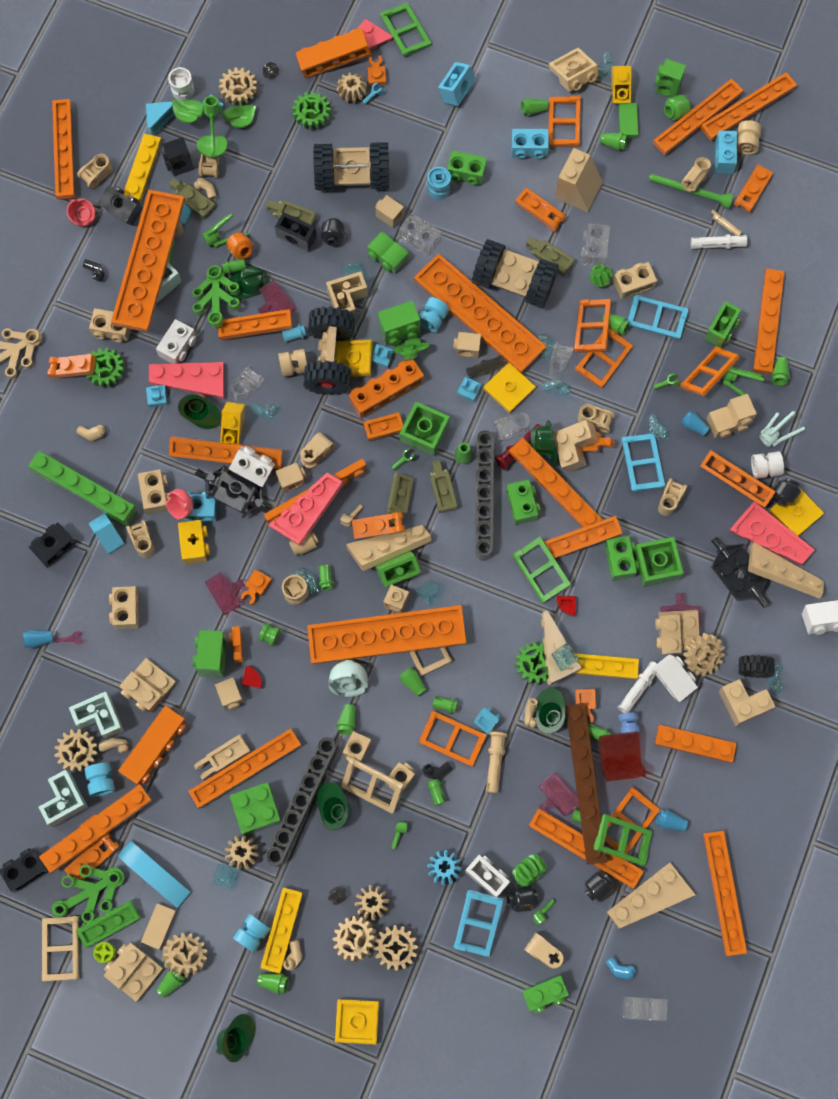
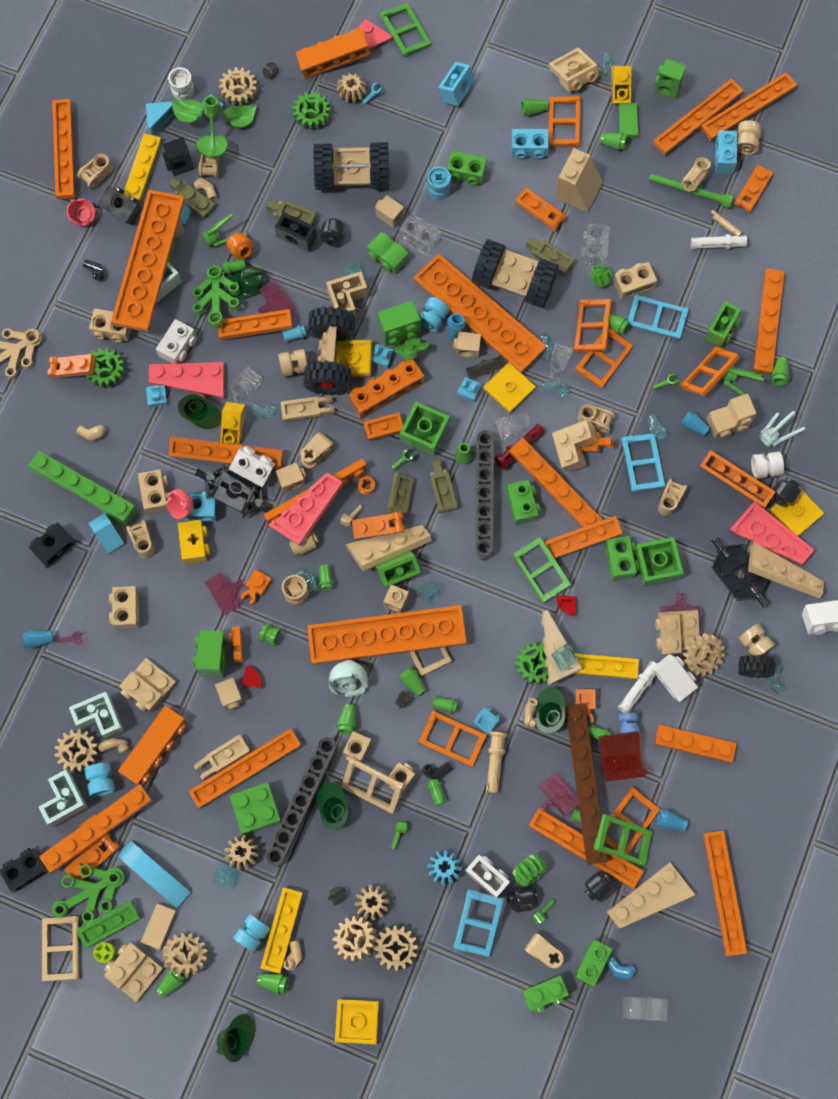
orange plate [367,56,386,87] -> none
dark green piece [530,420,557,466] -> none
bright green head [664,94,691,121] -> none
tan brick [718,679,775,727] -> none
none -> tan hinge [280,396,335,422]
none -> orange bush [358,476,375,495]
none -> clear smoke plate [394,690,411,709]
none -> dark azure cone [447,313,466,340]
none -> bright green brick [574,940,612,987]
none -> tan wheel [738,623,775,656]

